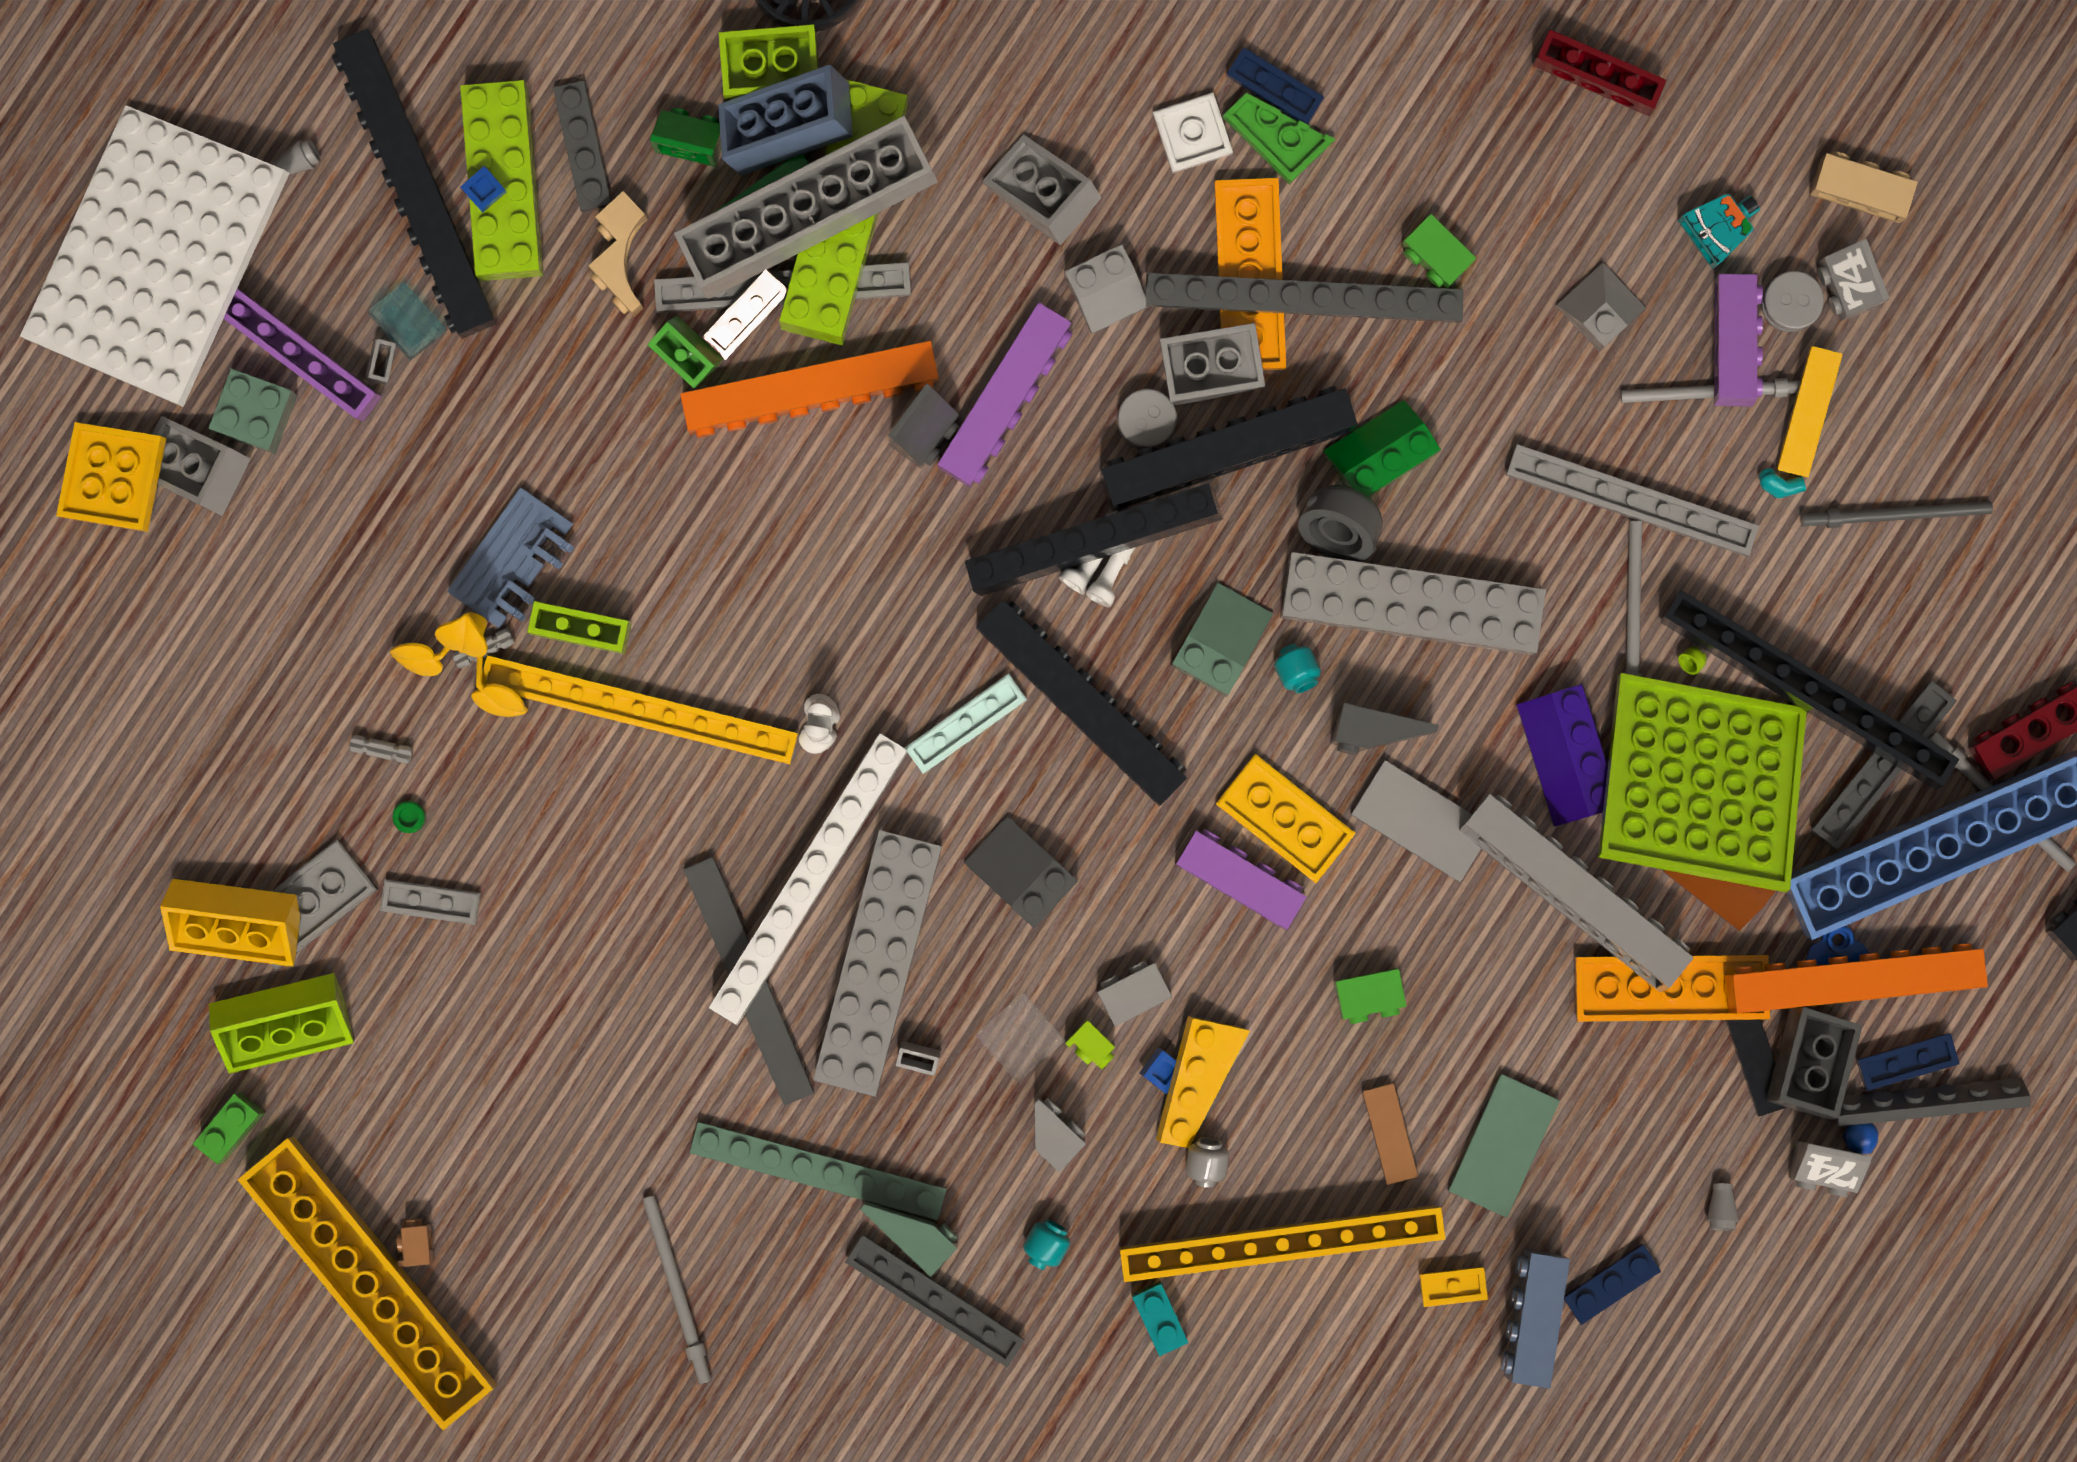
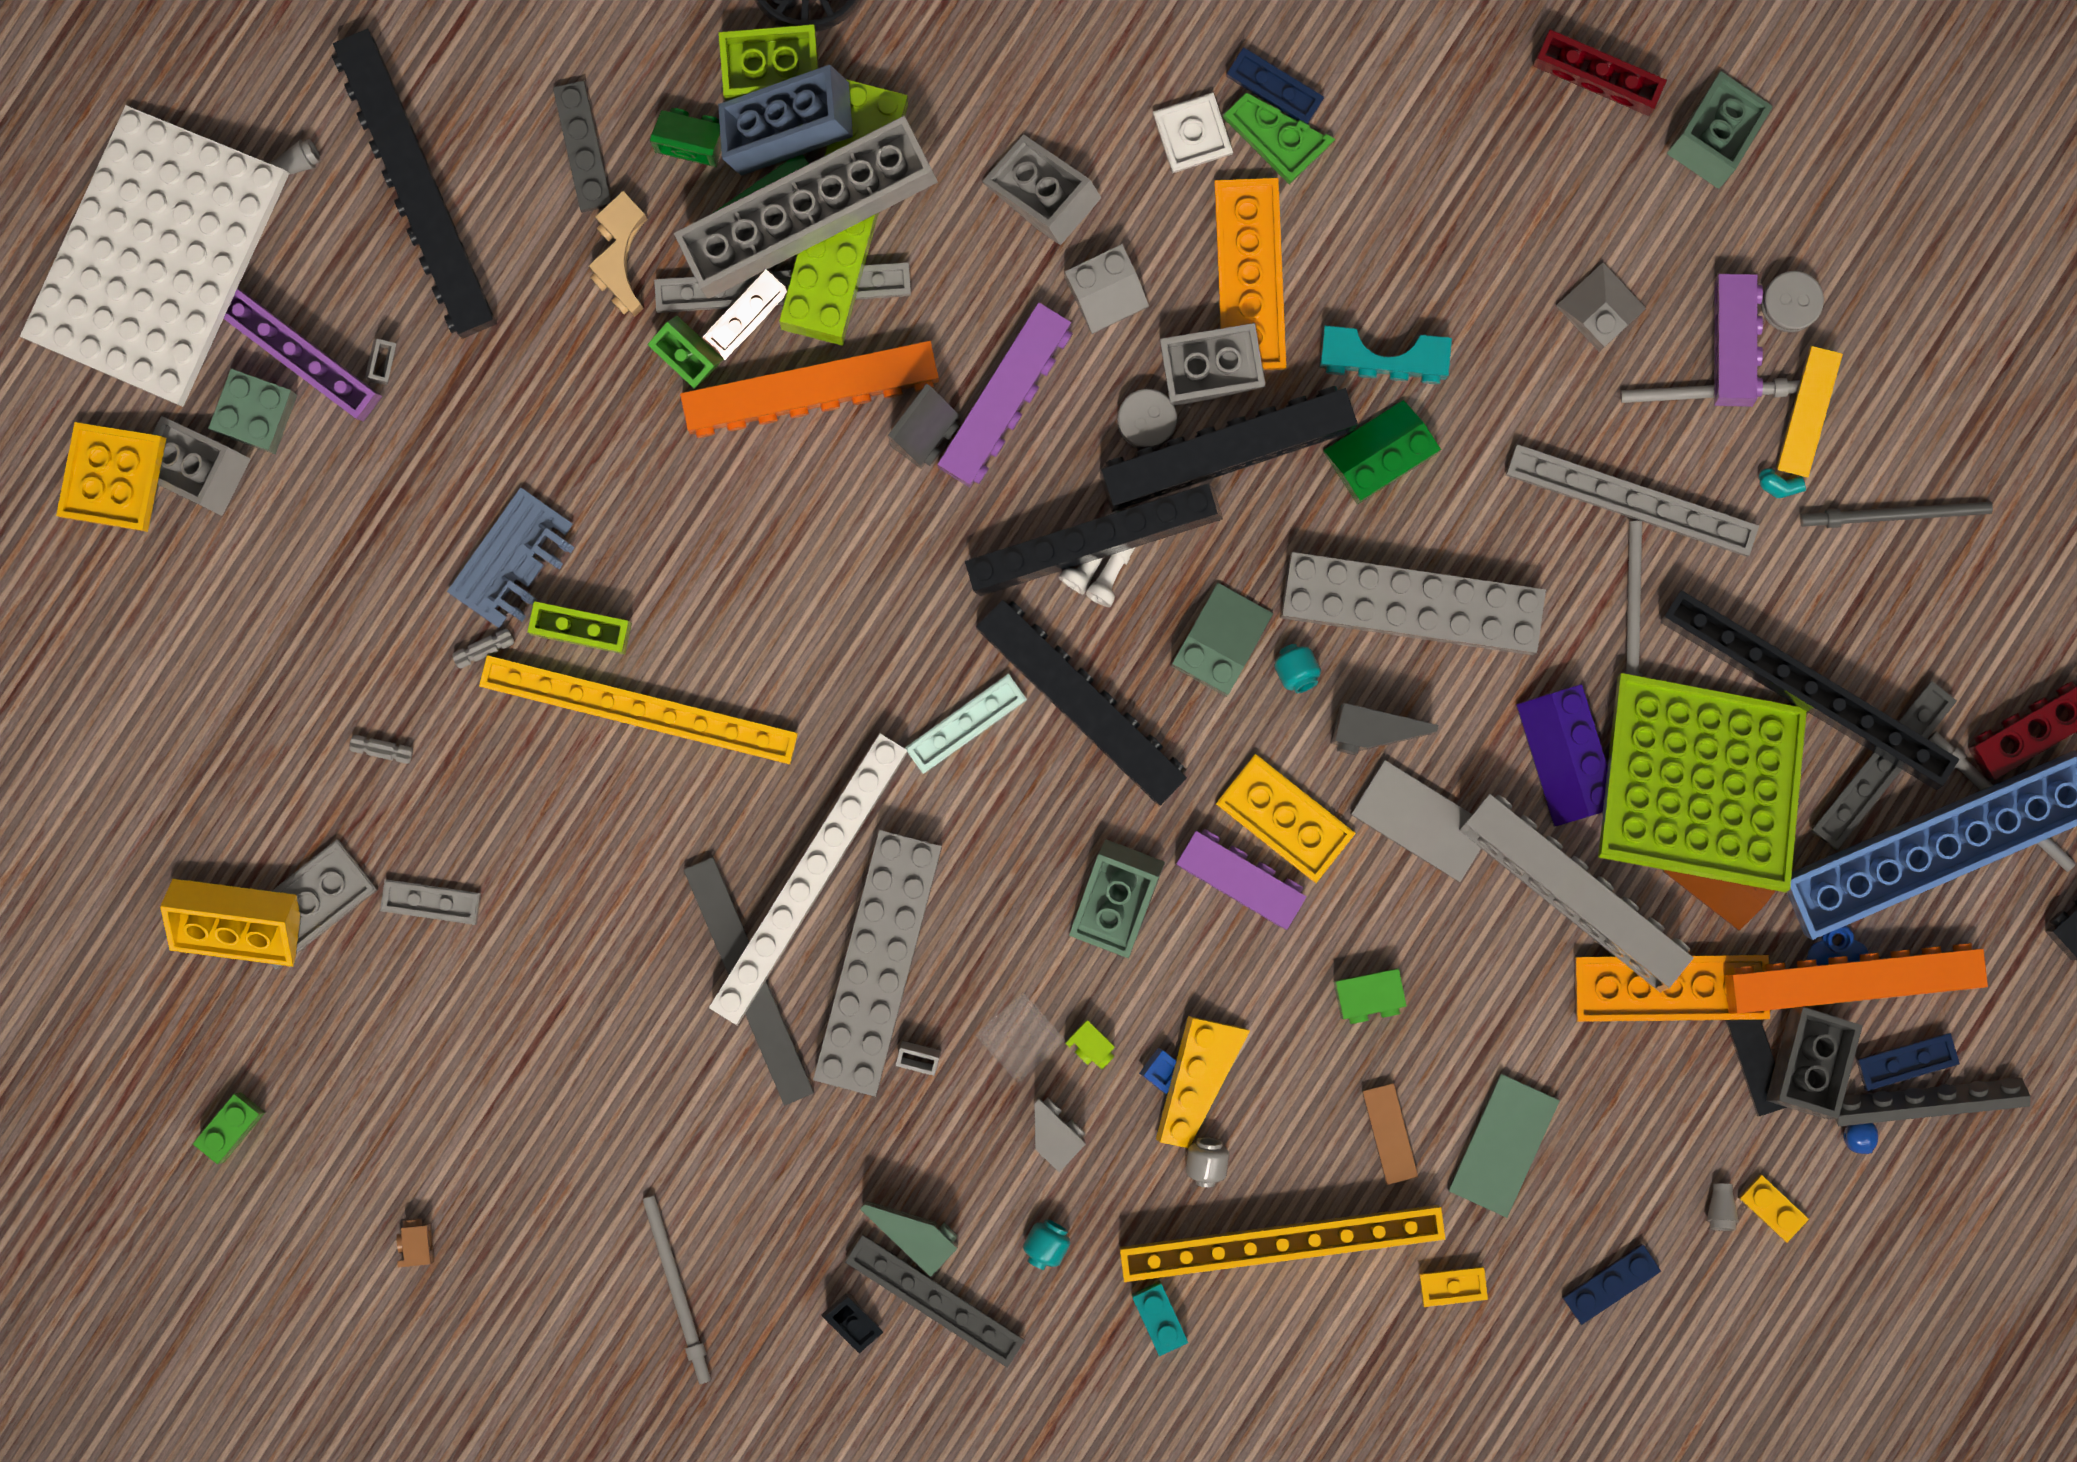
lime slope [209,973,354,1074] -> none
yellow brick [237,1136,498,1430] -> none
clear light blue plate [368,282,446,361] -> none
yellow plant [389,612,529,717] -> none
green tile [392,801,426,834] -> none
lime brick [460,80,544,281] -> none
blue plate [460,166,507,213] -> none
sand green plate [690,1122,947,1220] -> none
white piece [799,694,840,754] -> none
dark grey slope [964,816,1078,928] -> none
light grey brick [1097,960,1172,1026] -> none
dark grey plate [1146,273,1464,323] -> none
dark grey piece [1298,485,1383,562] -> none
bright green brick [1401,214,1476,289] -> none
sand blue brick [1500,1248,1570,1389] -> none
teal torso [1678,194,1760,270] -> none
lime hinge [1678,646,1707,675] -> none
light grey slope [1789,1140,1872,1197] -> none
tan brick [1809,151,1918,223] -> none
light grey slope [1817,239,1890,321] -> none
none -> black slope [822,1293,883,1353]
none -> sand green slope [1069,839,1165,959]
none -> teal arch [1319,326,1452,384]
none -> sand green slope [1666,71,1773,189]
none -> yellow plate [1738,1175,1809,1243]

